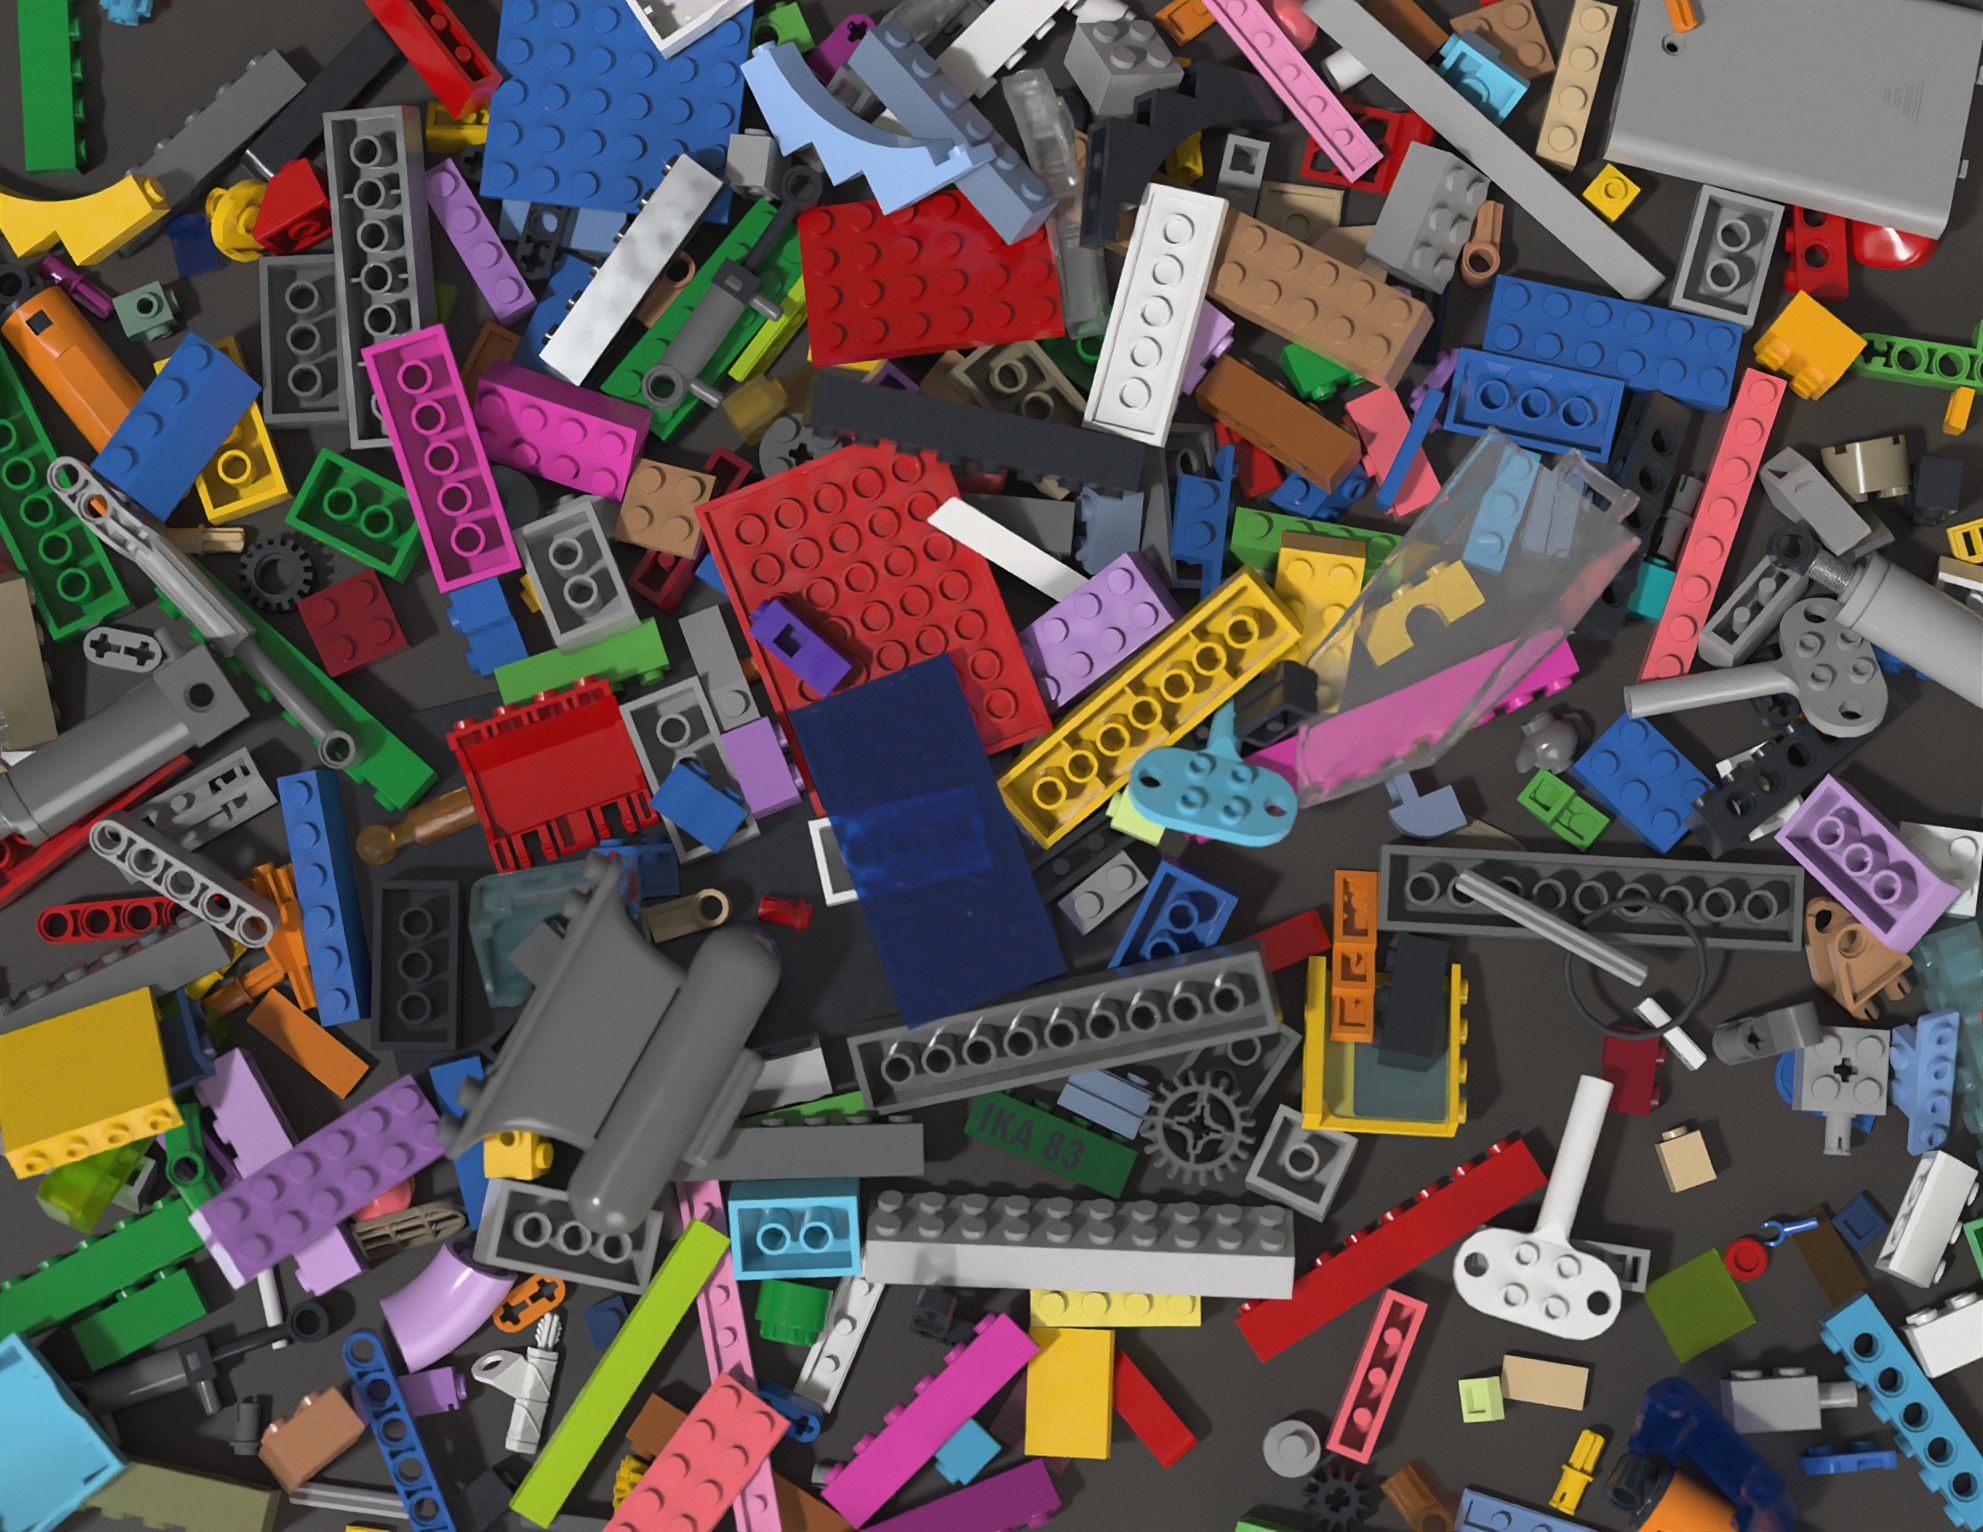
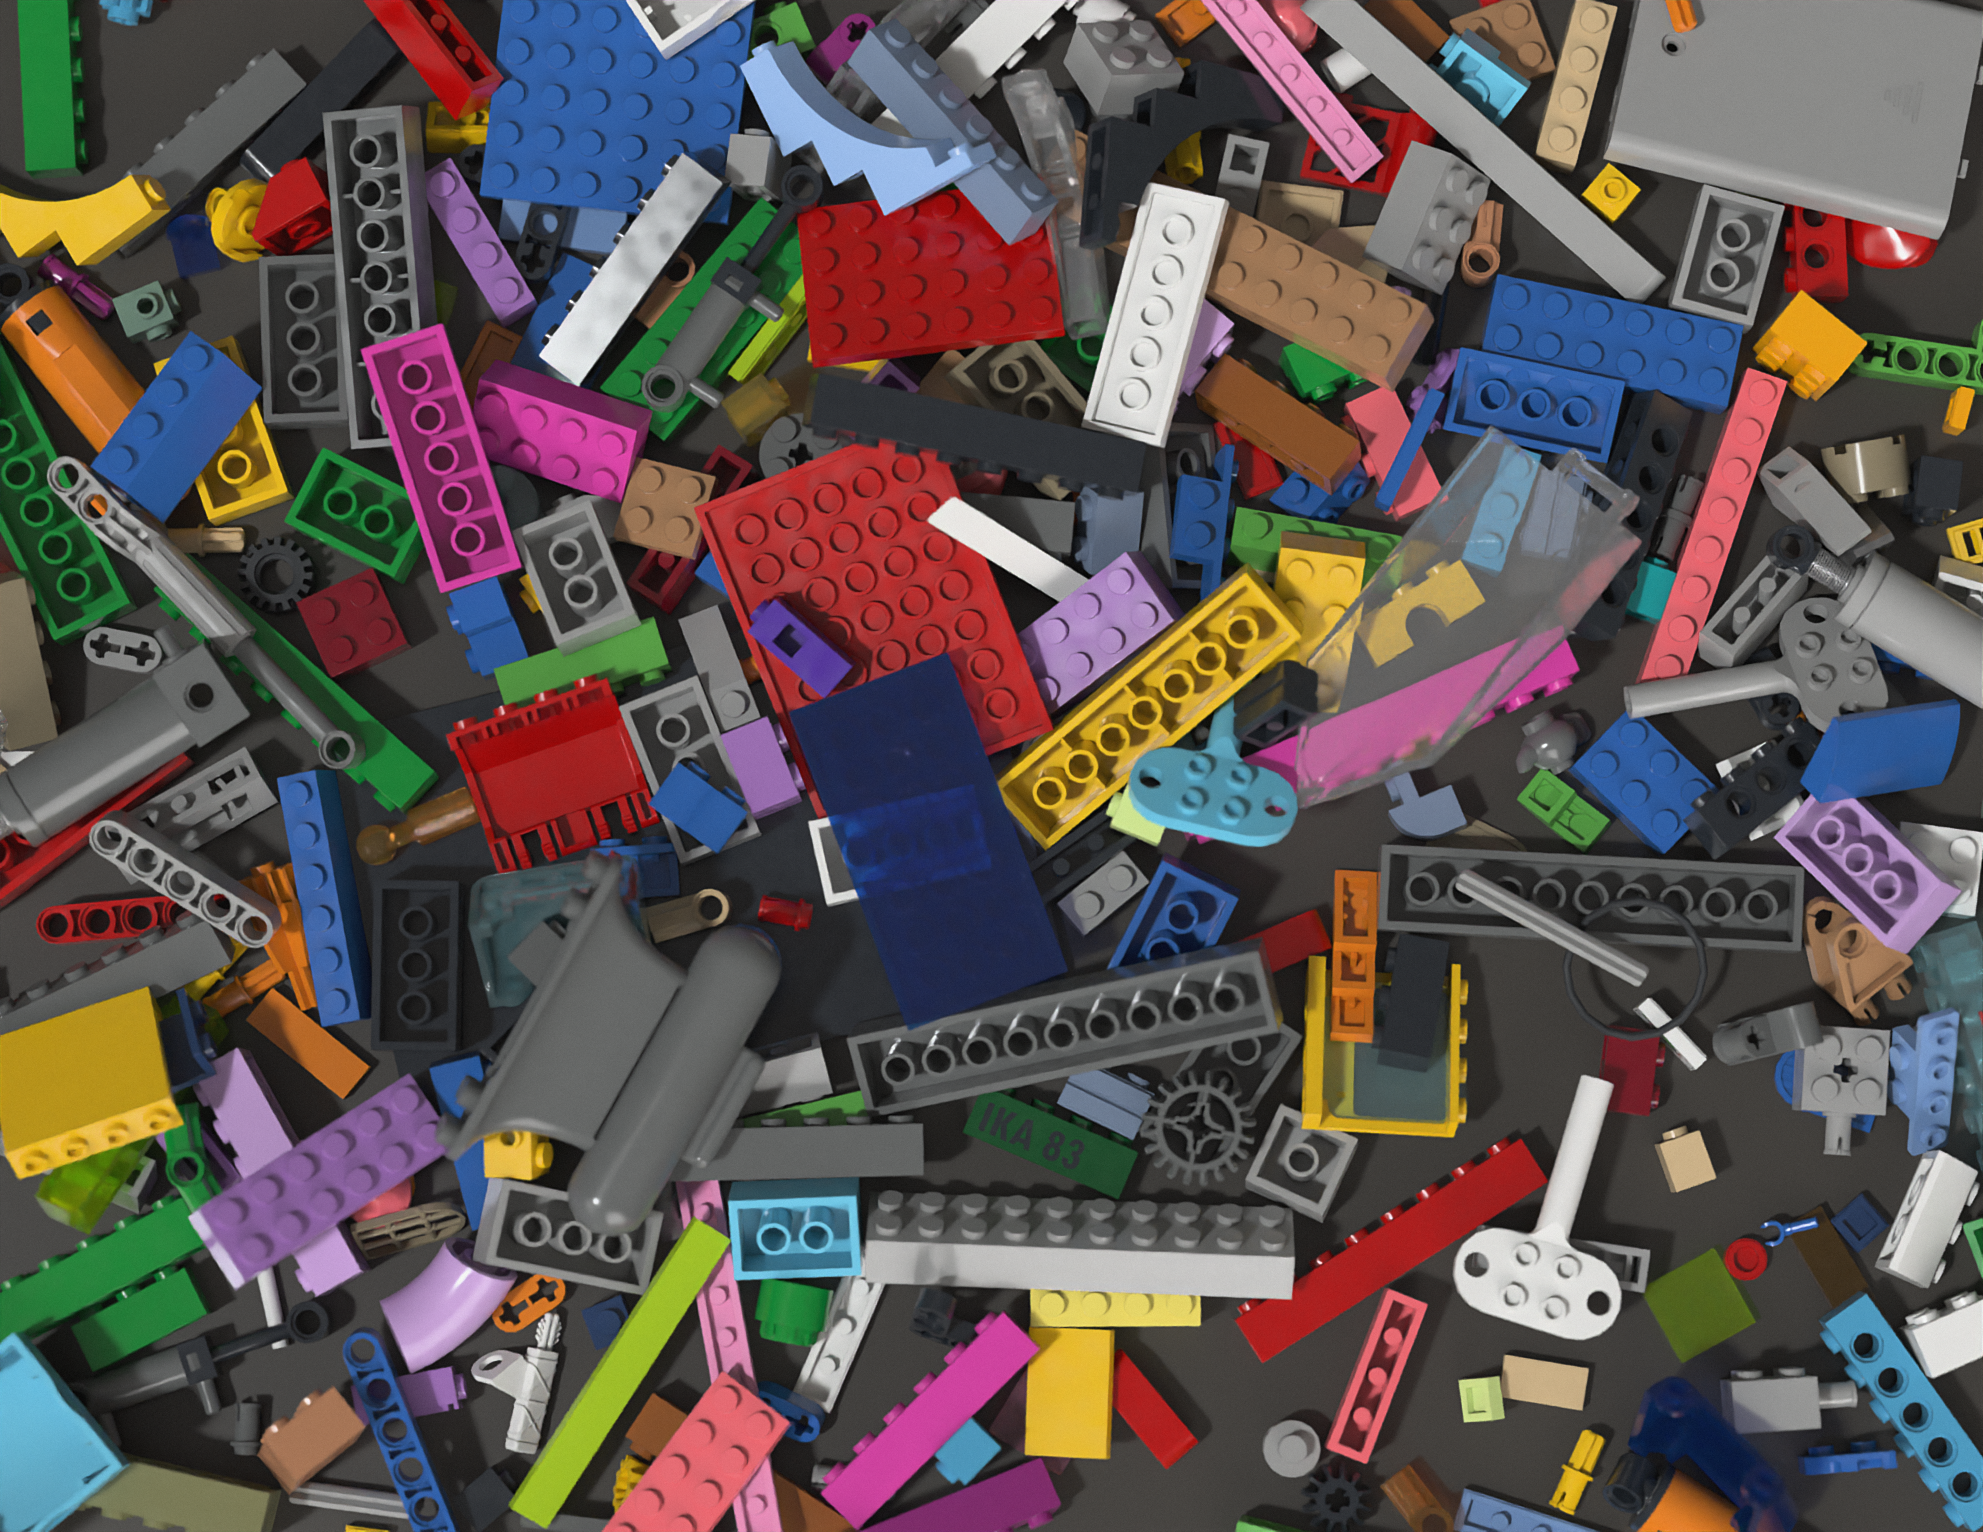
none -> blue slope [1800,699,1960,804]

